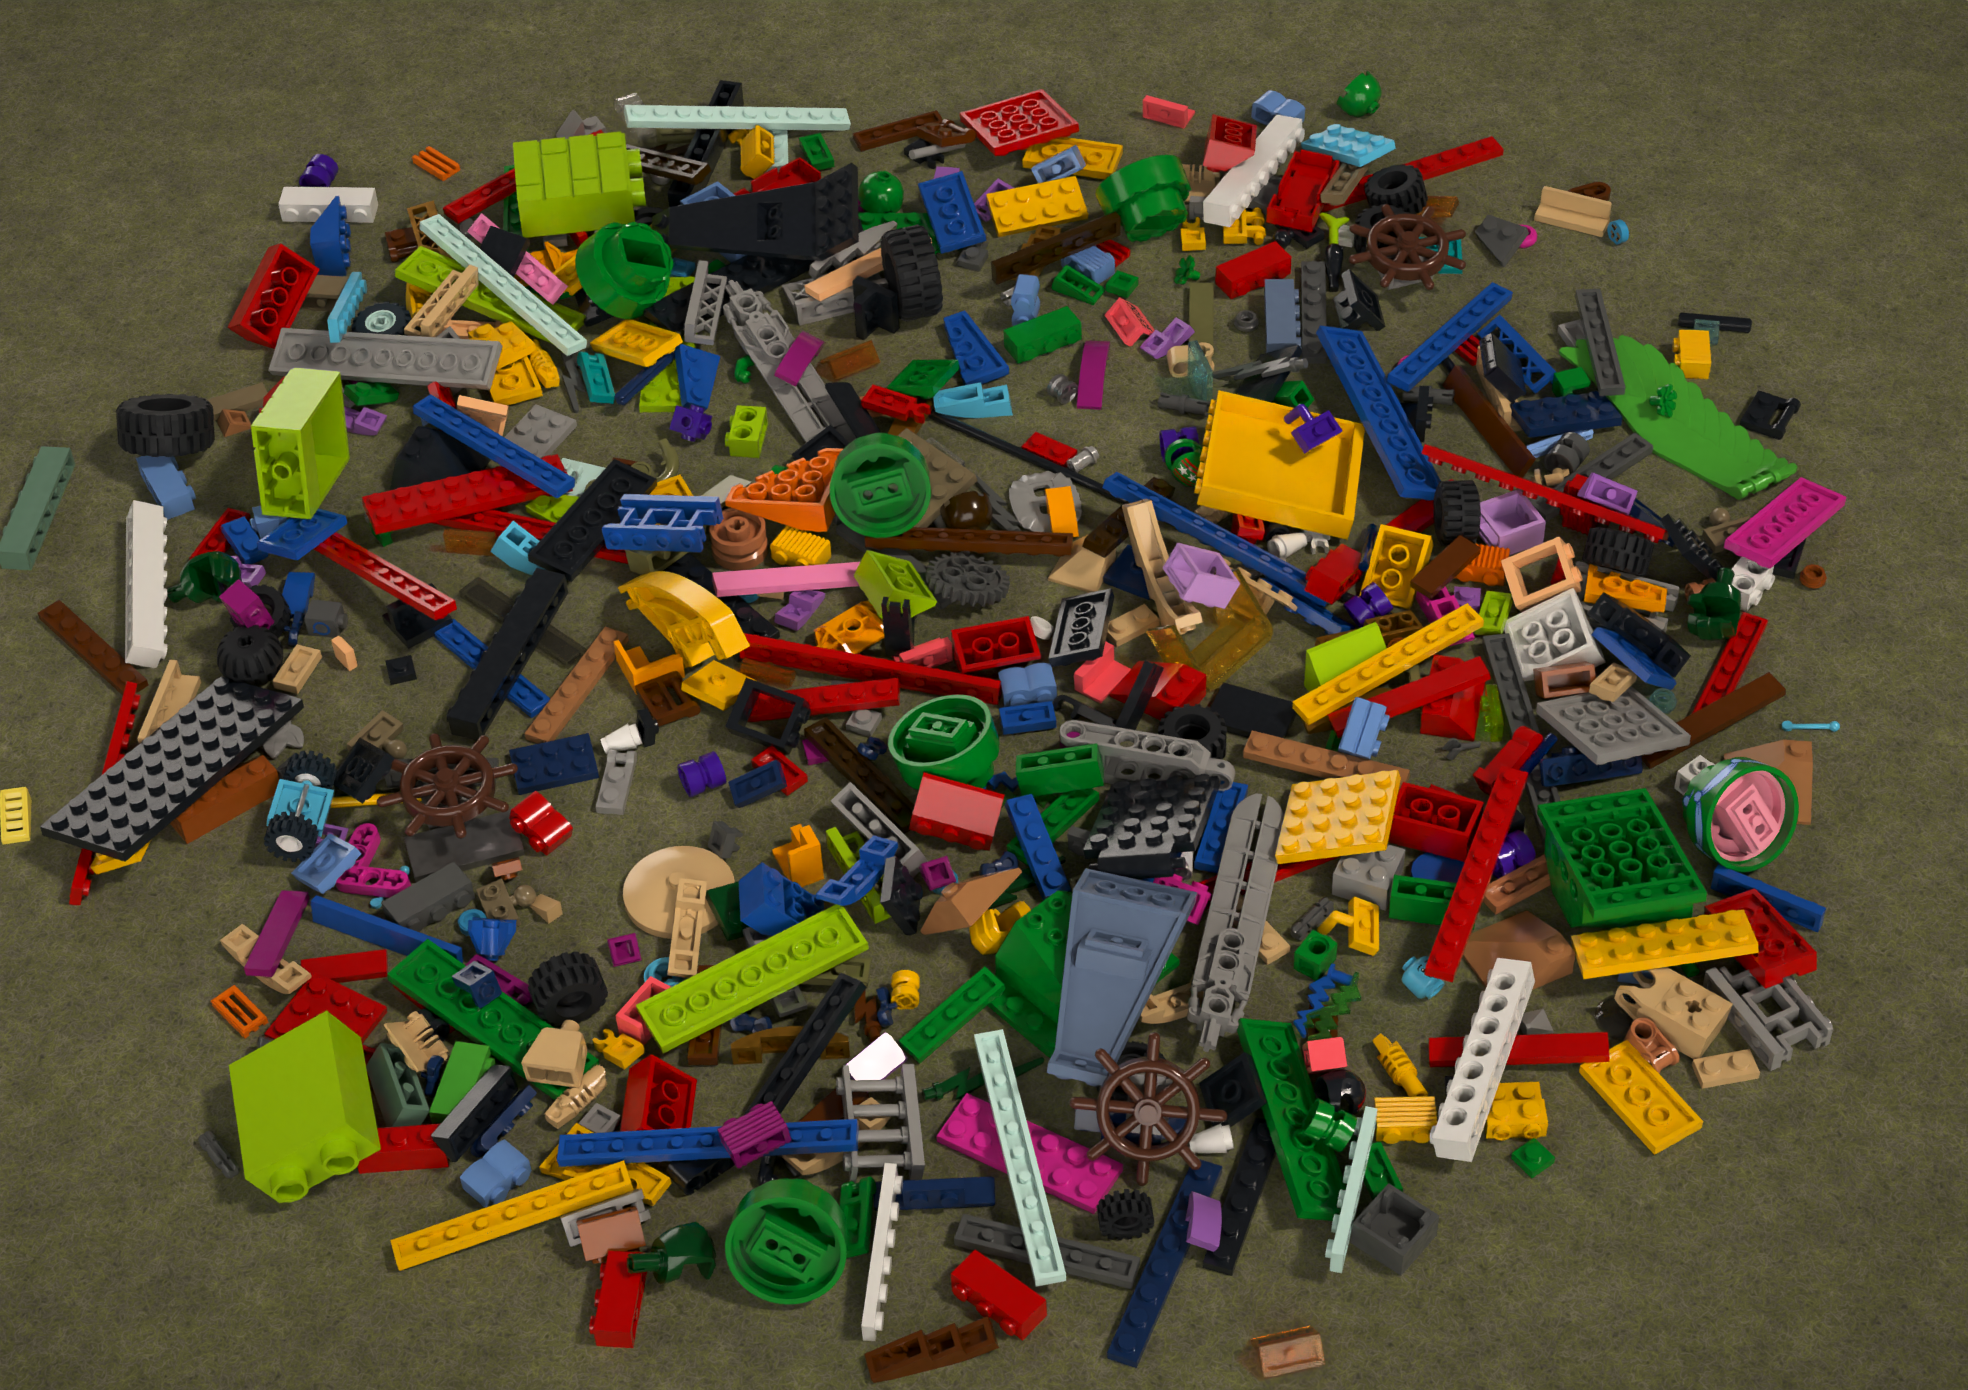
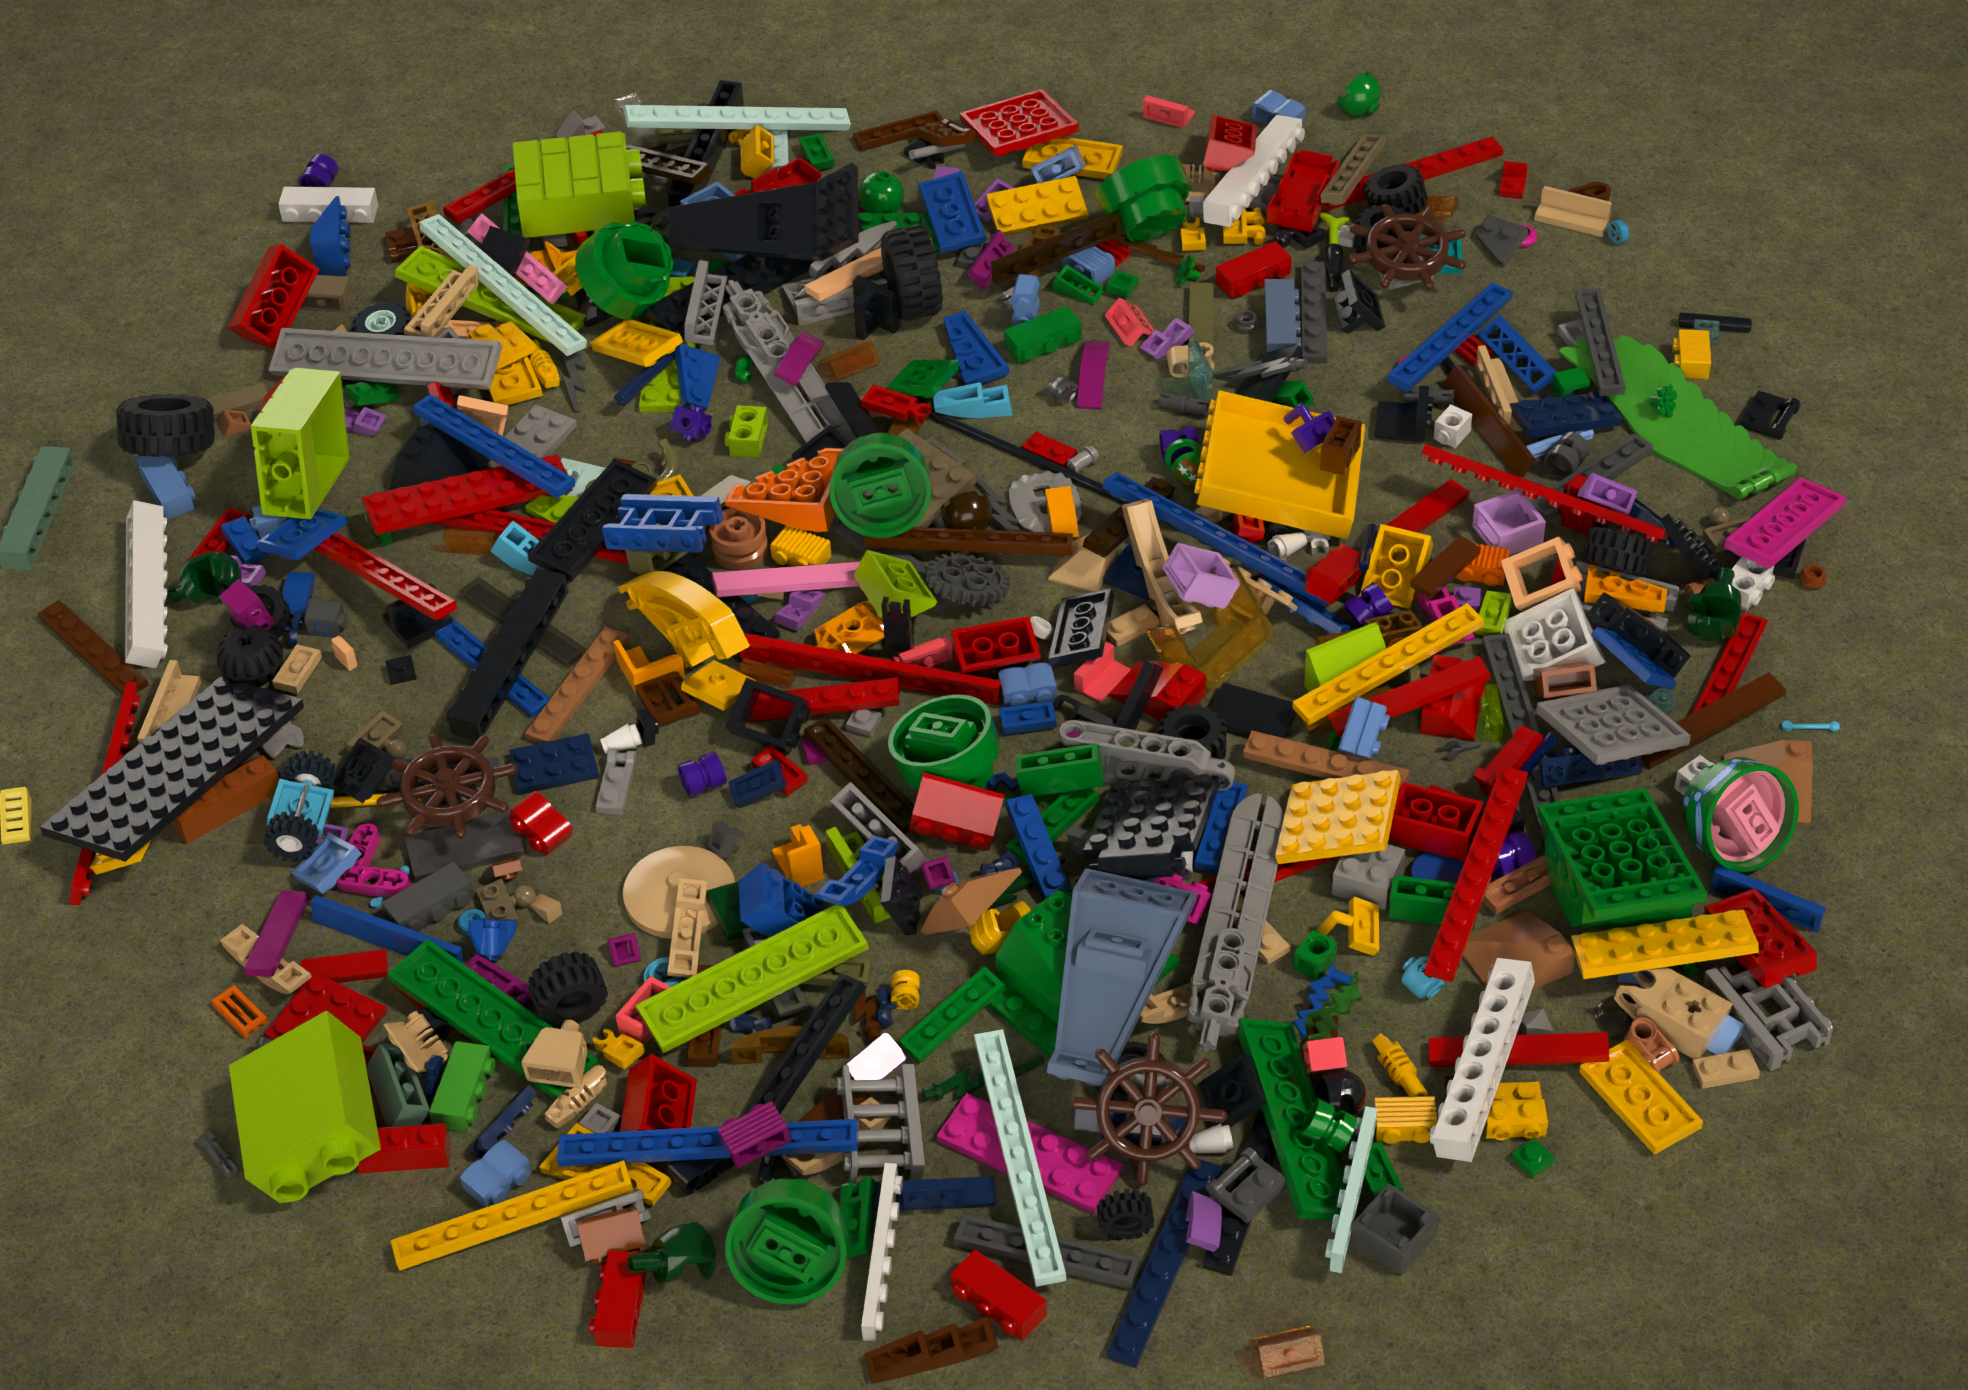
medium azure plate [327,272,367,343] -> none
orange tile [412,146,460,181] -> none
black slope [431,1065,519,1162] -> none
dark blue bracket [452,961,502,1008] -> none
teal plate [577,351,615,404] -> none
dark blue piece [857,737,888,760] -> none
dark grey axle [1290,897,1334,941] -> none
medium azure plate [1301,124,1396,167] -> none
blue plate [1316,325,1441,501] -> none
black tyre [1433,480,1481,546] -> none
black piece [1479,333,1526,404] -> none
tan piece [1530,468,1570,486] -> none
tan plate [1589,663,1637,702] -> none
none -> magenta plate [967,230,1015,289]
none -> reddish brown piece [1111,234,1206,271]
none -> dark grey plate [1206,1147,1287,1223]
none -> reddish brown brick [1320,416,1362,476]
none -> white brick [1434,404,1472,448]
none -> red slope [1499,161,1529,199]
none -> light blue piece [1706,1015,1744,1055]

